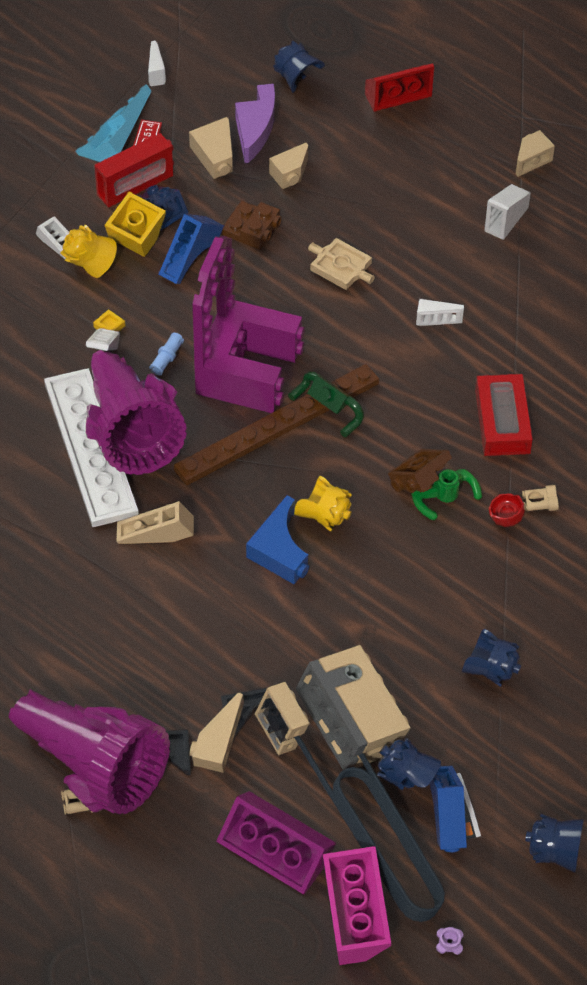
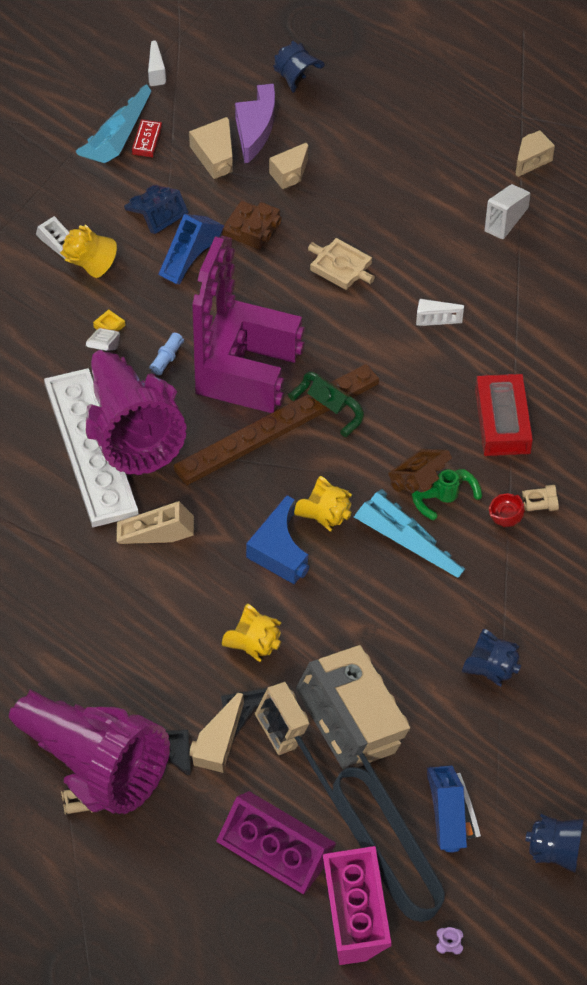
red piece [94,133,174,208] -> none
yellow slope [105,192,166,257] -> none
red slope [365,63,434,111] -> none
dark blue hat [377,738,441,790] -> none
none -> yellow hat [222,604,281,662]
none -> medium azure wedge [354,489,465,578]

